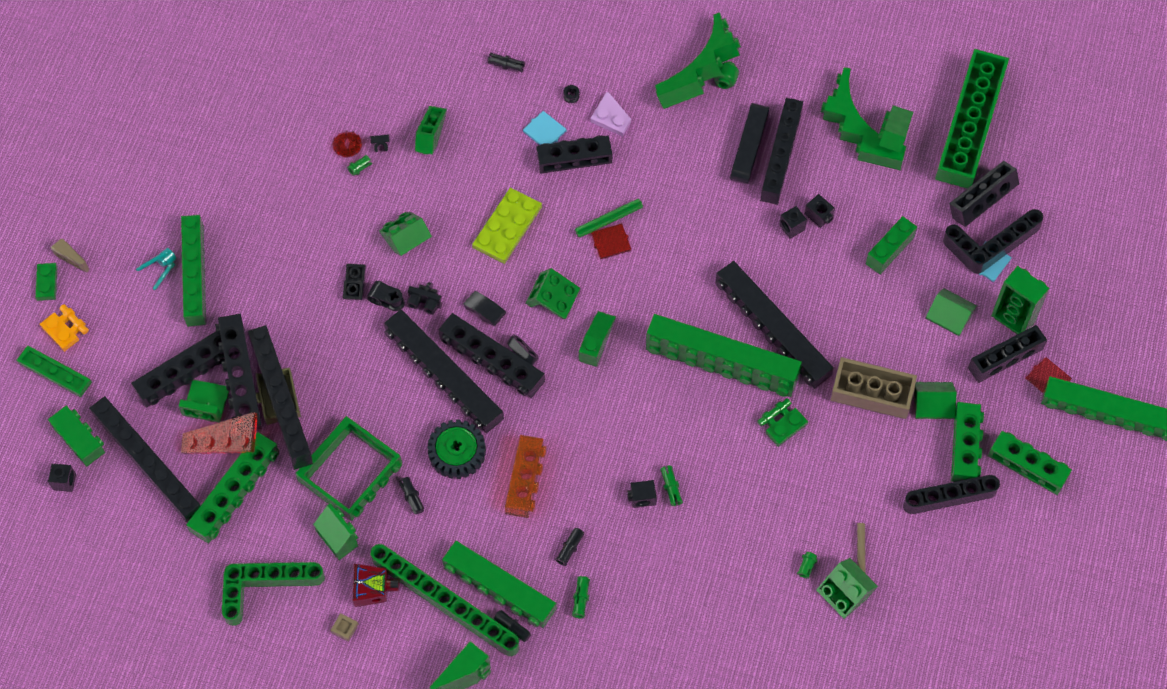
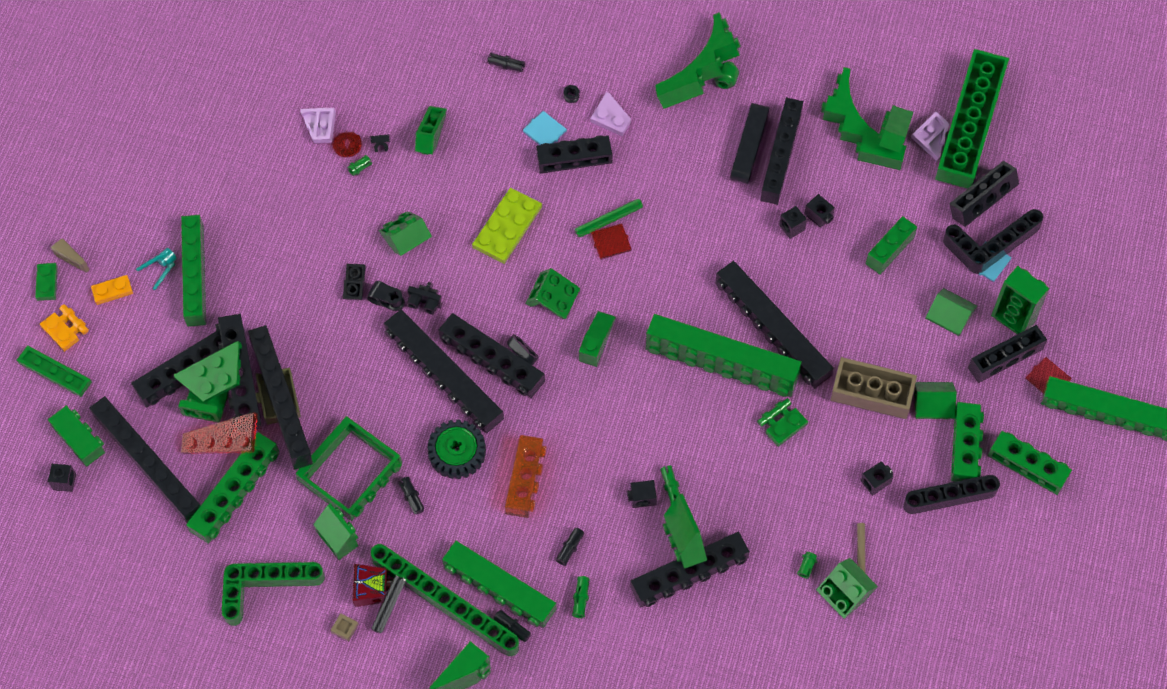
black slope [463,291,506,326] -> none
none -> light orange plate [91,275,133,305]
none -> green wing [174,341,242,402]
none -> lavender wing [300,108,336,143]
none -> black axle [371,575,406,633]
none -> black brick [630,531,750,607]
none -> green slope [662,493,707,568]
none -> black brick [861,461,894,496]
none -> lavender wing [911,112,949,161]

